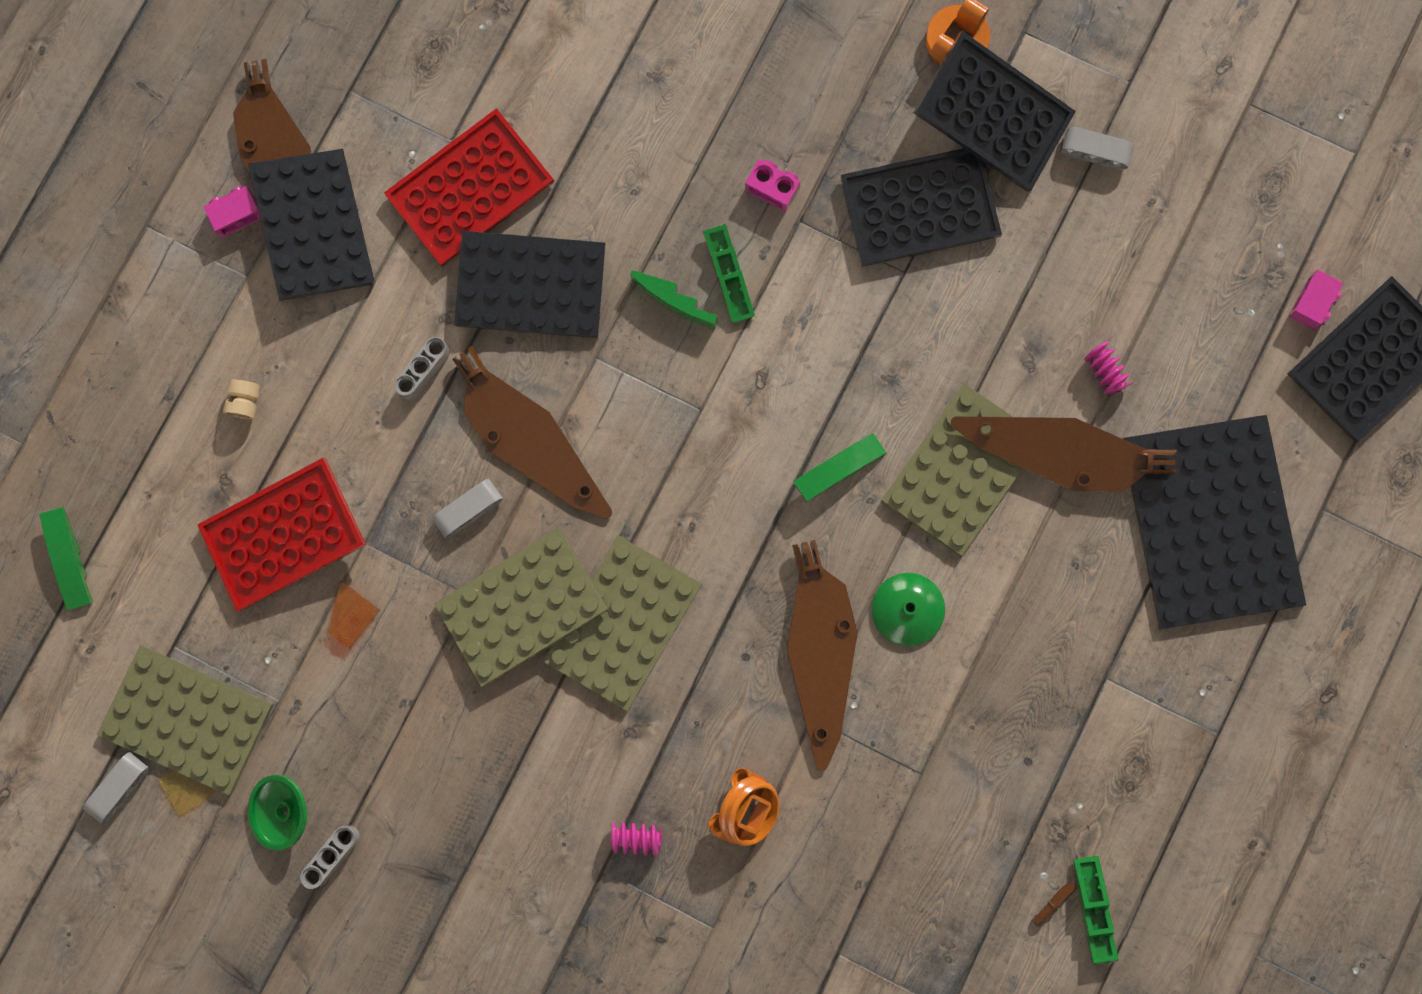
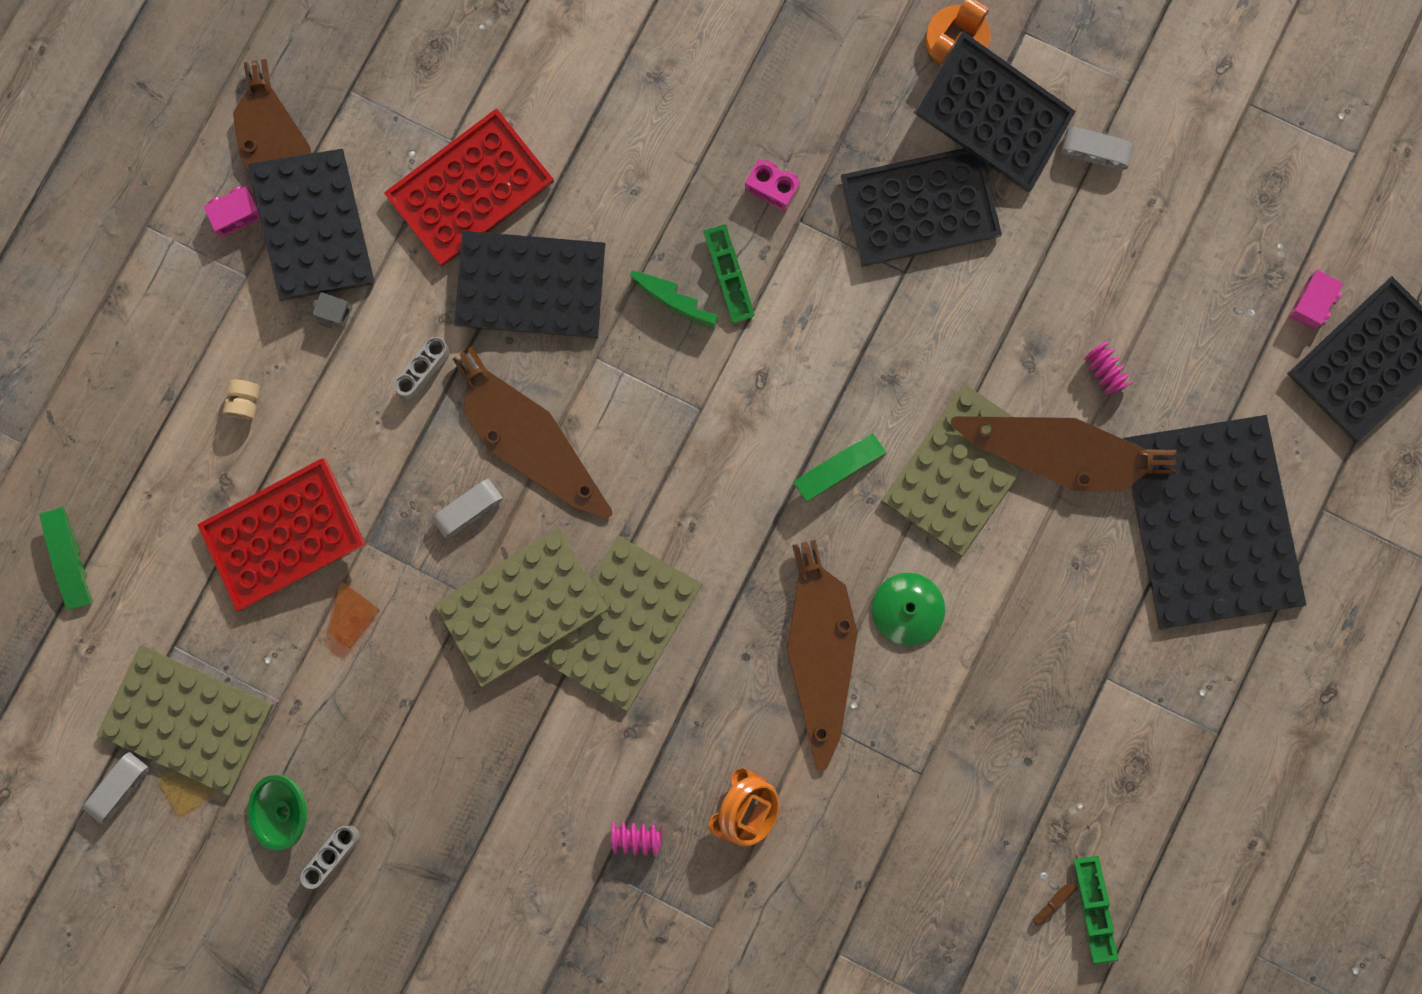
none -> dark grey brick [312,292,352,329]

